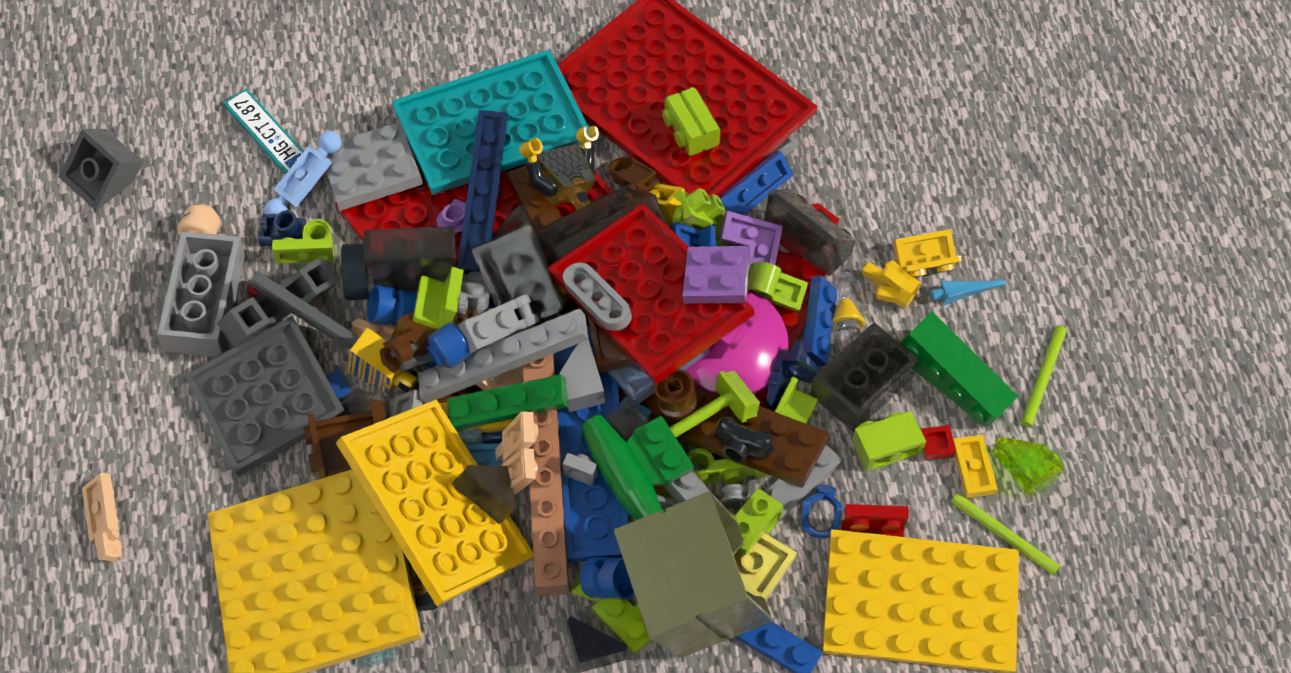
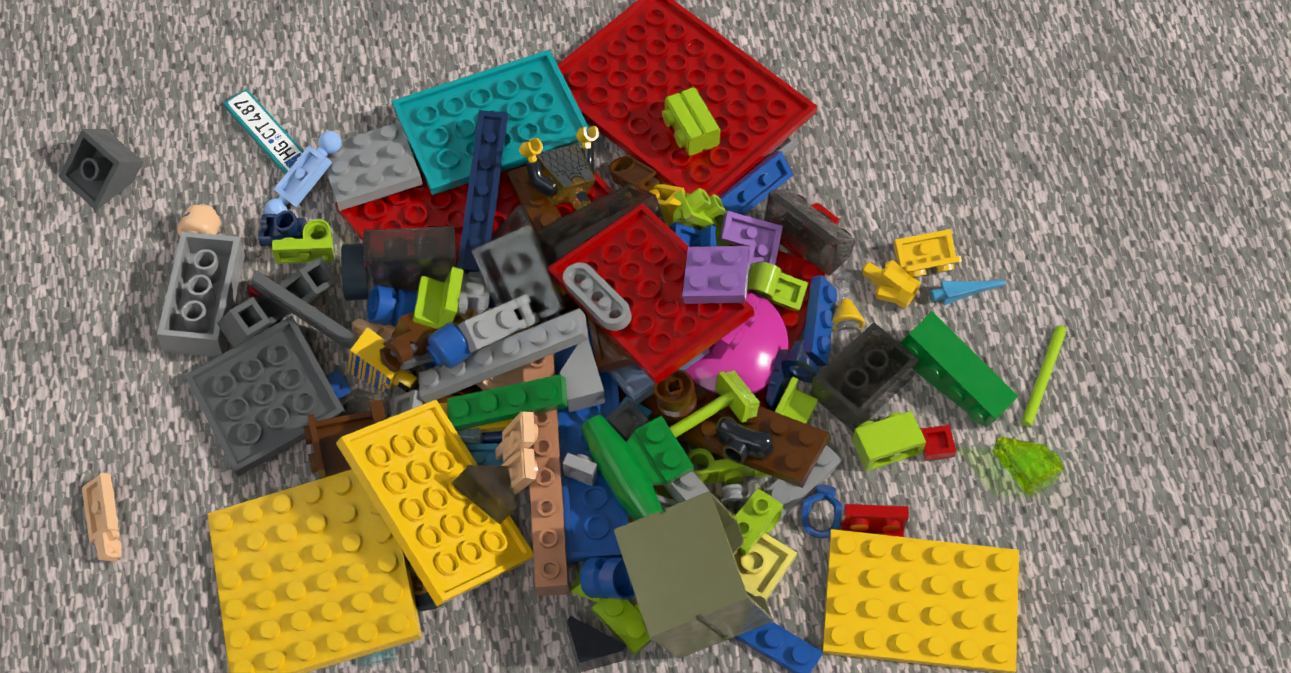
medium lavender animal [436,199,466,234] -> none
lime bar [951,493,1061,576] -> none
yellow plate [953,435,998,499] -> none

